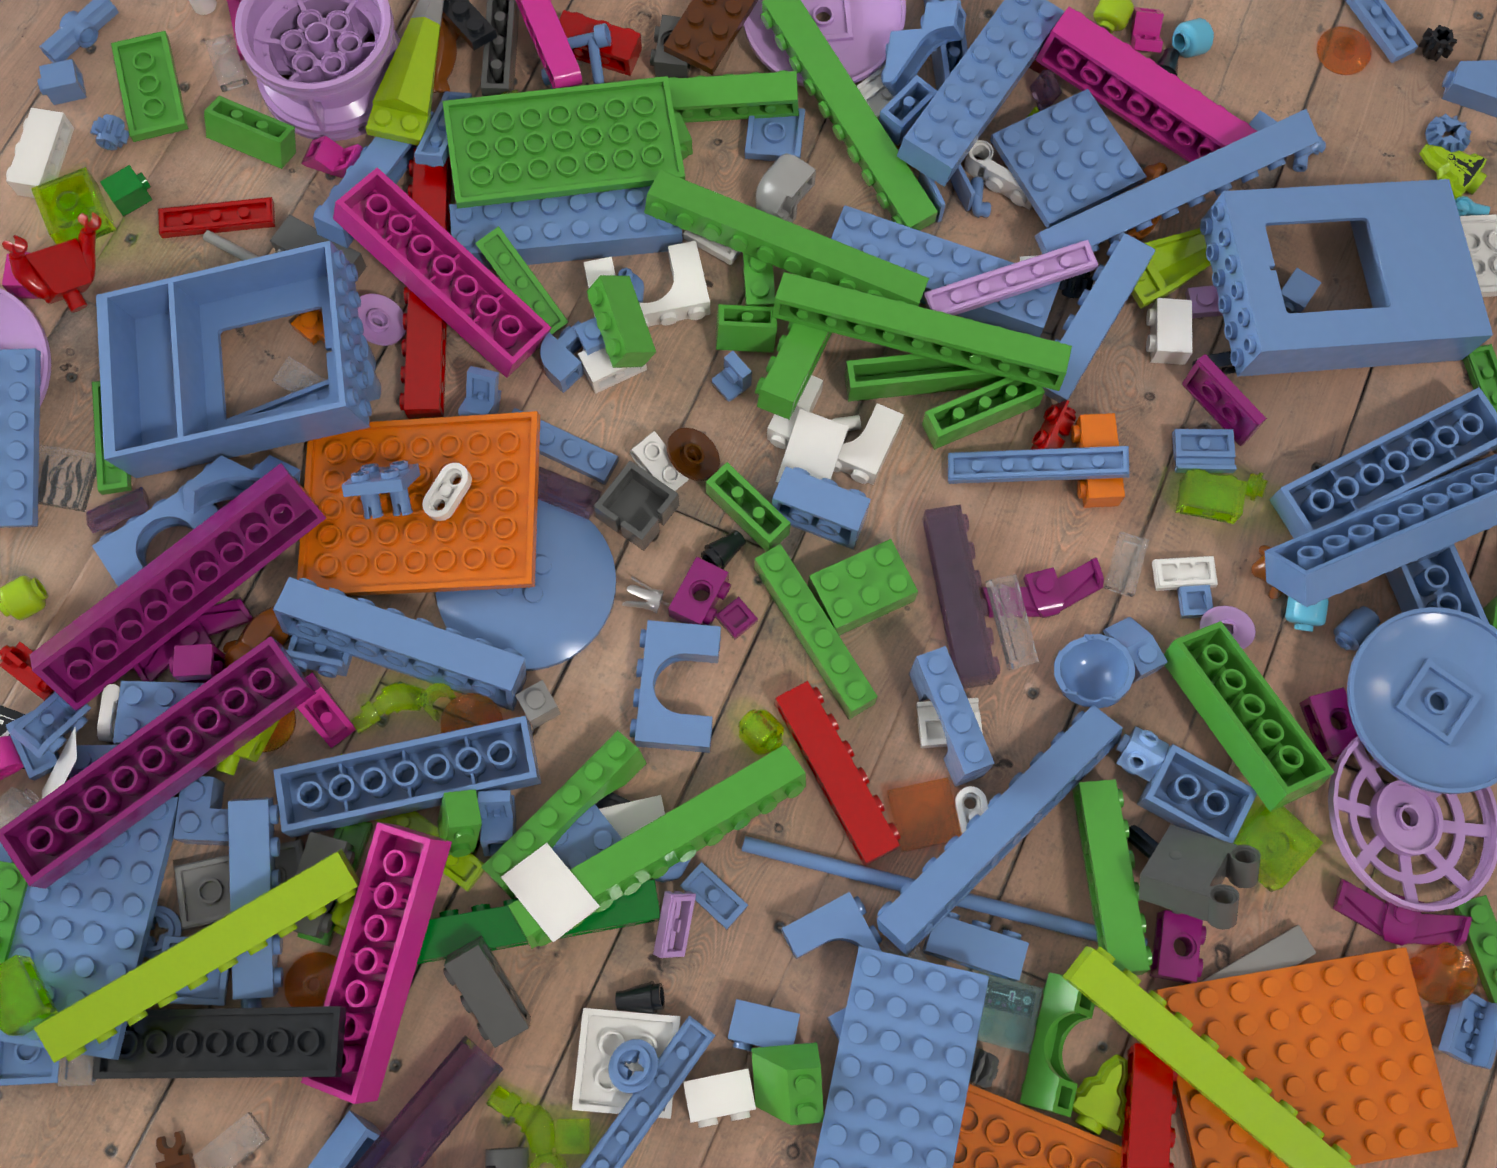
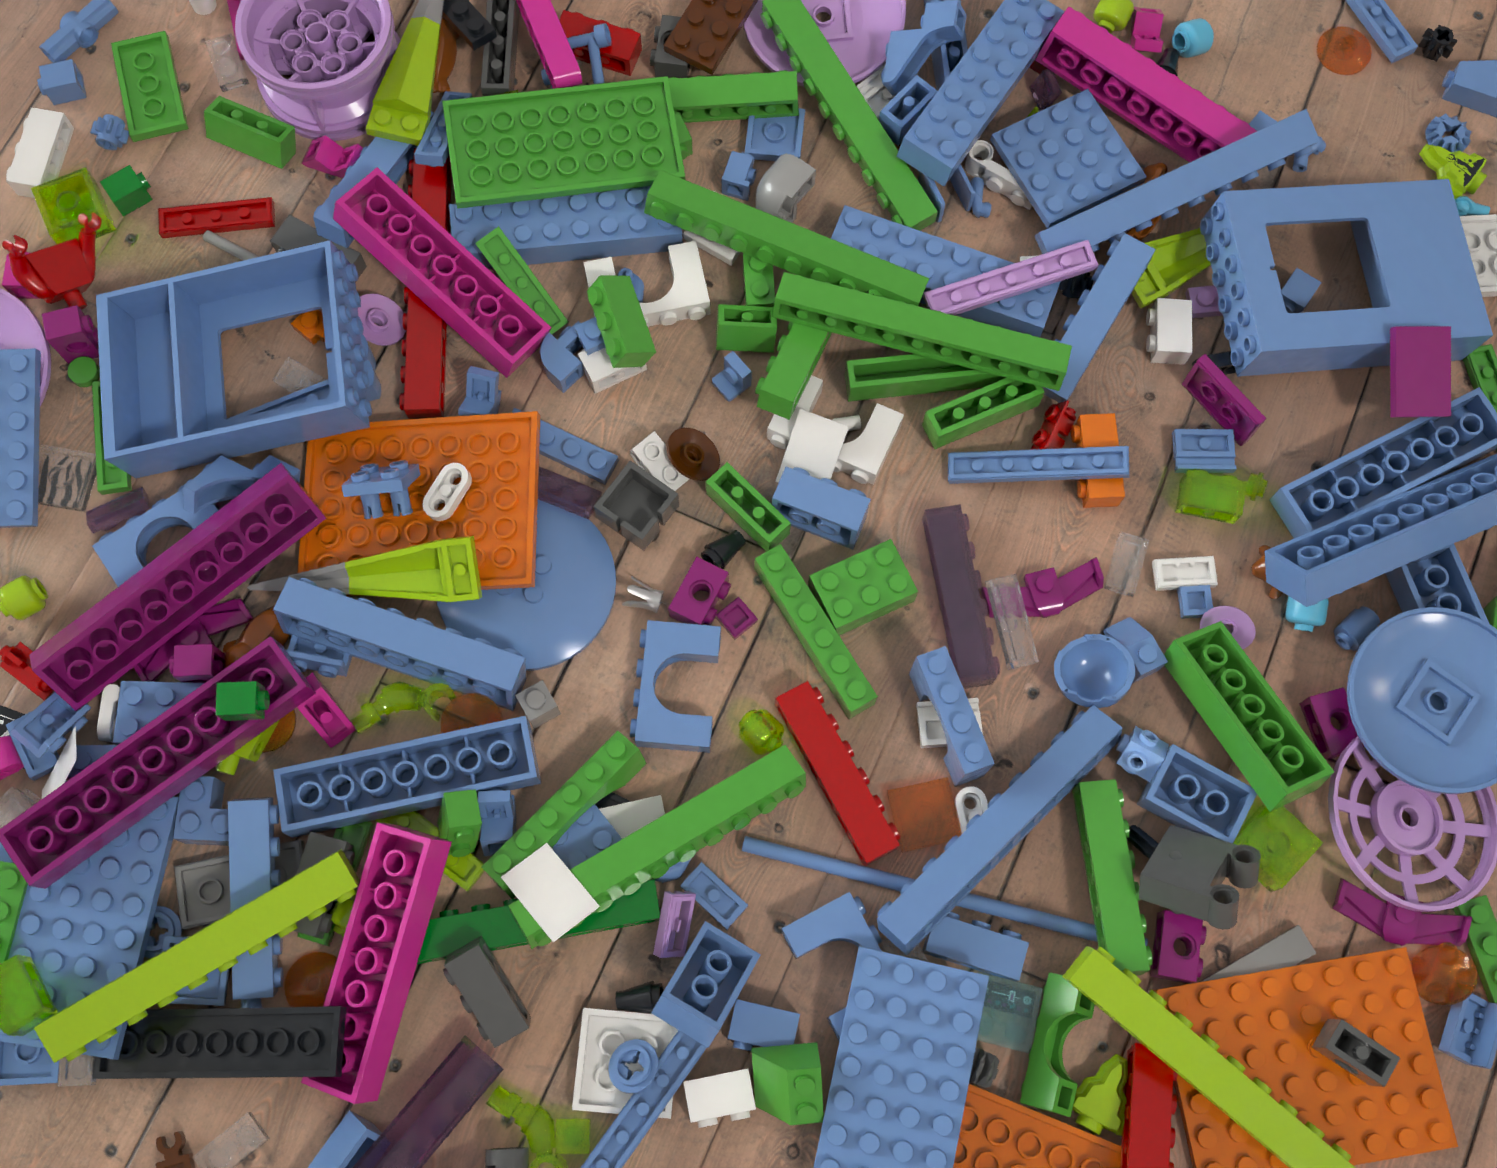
none -> magenta brick [42,305,99,364]
none -> bright green tile [67,357,100,387]
none -> green brick [216,681,270,721]
none -> lime plate [247,536,482,602]
none -> medium blue brick [651,921,761,1048]
none -> medium blue brick [721,151,757,201]
none -> dark grey brick [1312,1019,1400,1087]
none -> magenta tile [1390,326,1451,418]

